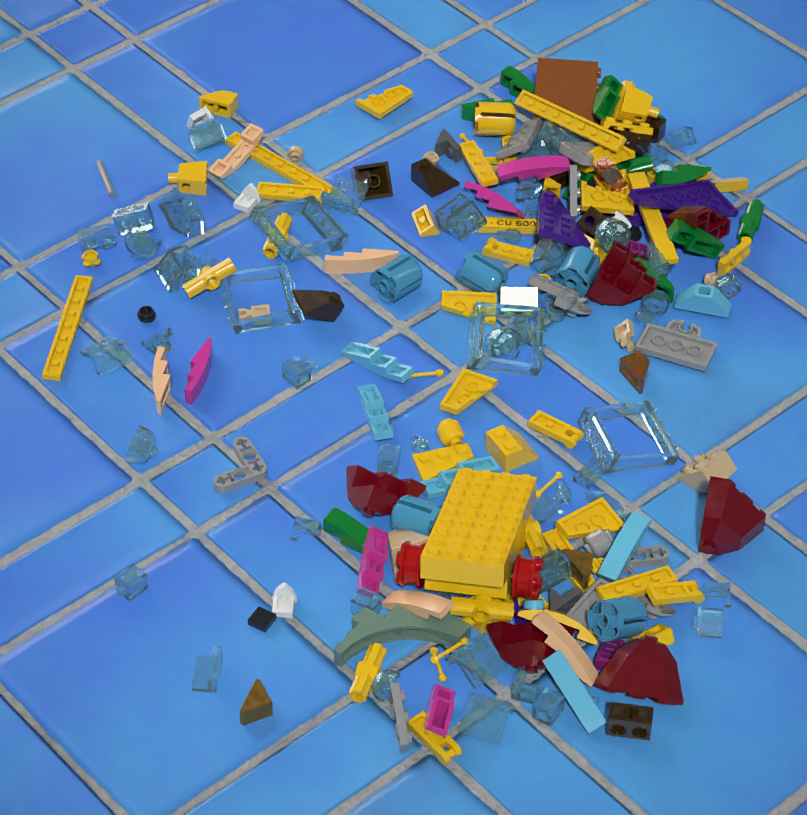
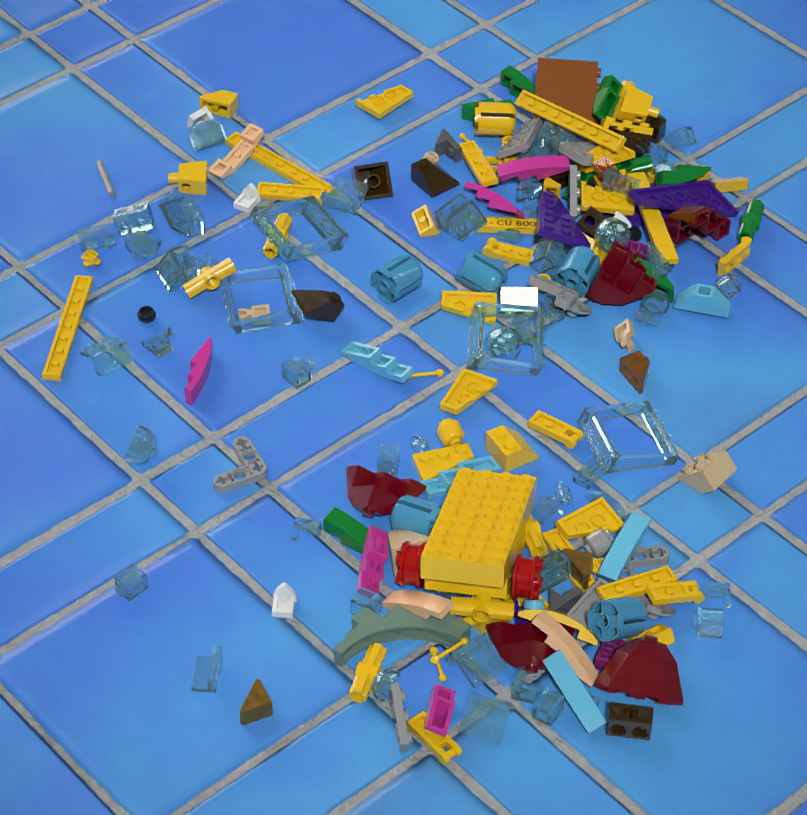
light nougat slope [152,346,171,415] -> none
black tile [248,606,276,633] -> none
tan plate [287,146,304,161] -> none
light nougat slope [324,248,399,274] -> none
medium azure slope [357,384,394,441] -> none
yellow hinge [536,472,563,499] -> none
light grey plate [635,319,718,372] -> none
green slope [666,219,725,259] -> none
dark red brick [698,476,766,555] -> none
tan plate [704,272,720,287] -> none
none -> clear light blue slope [601,170,641,196]

